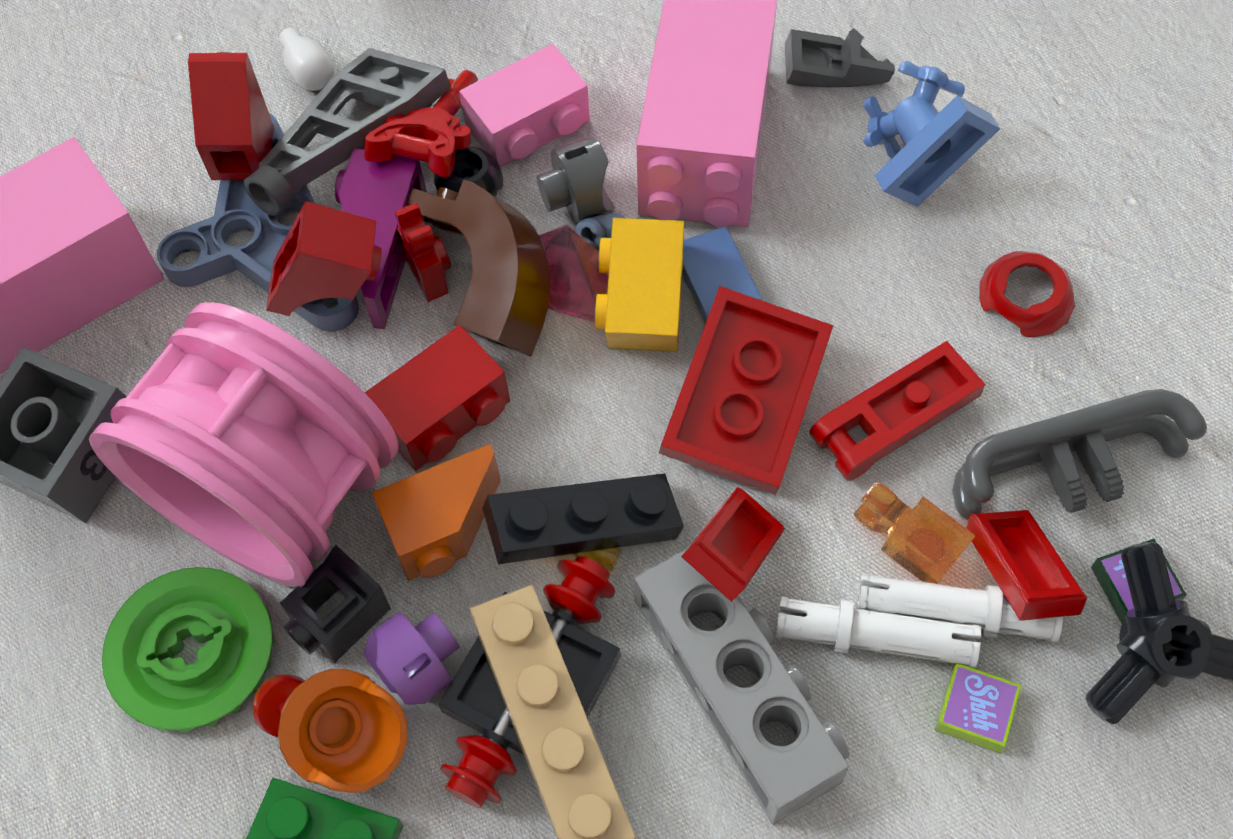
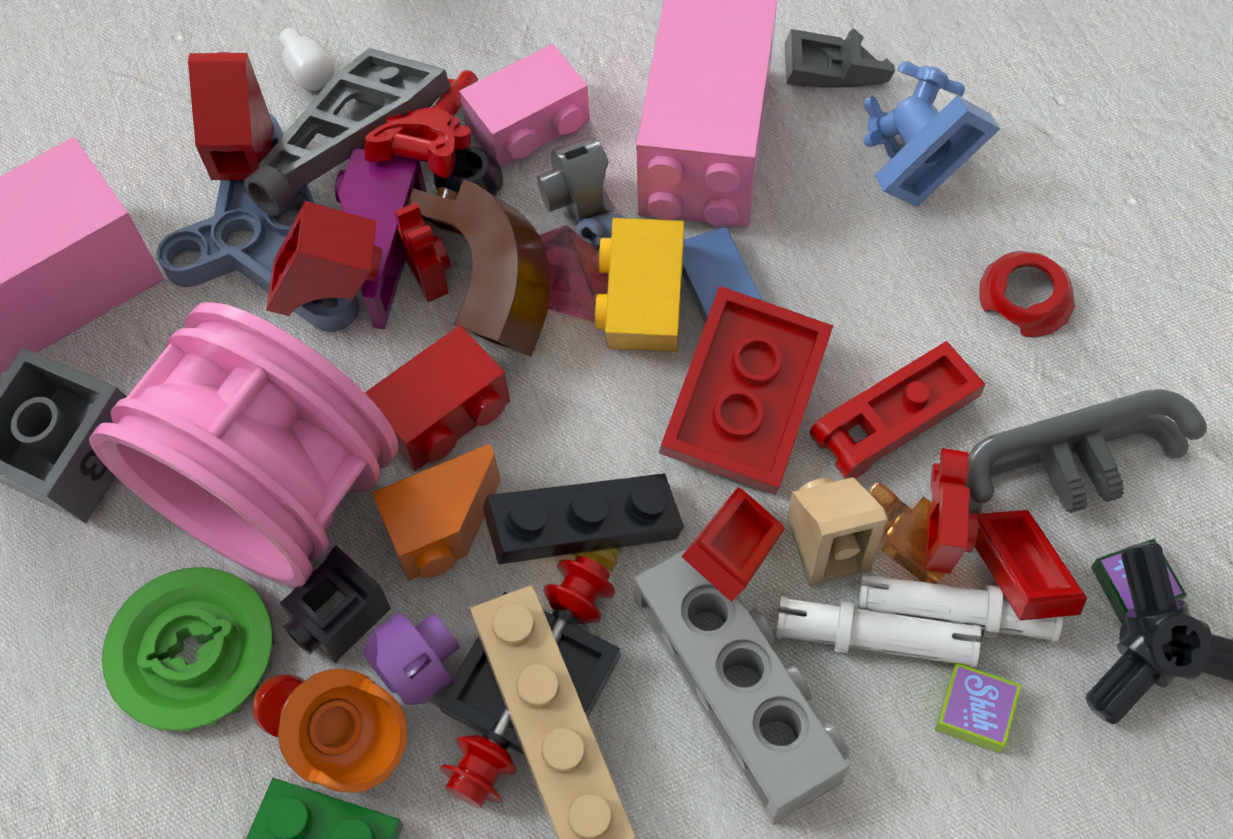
none -> tan slope [787,477,888,586]
none -> red plate [924,448,978,574]

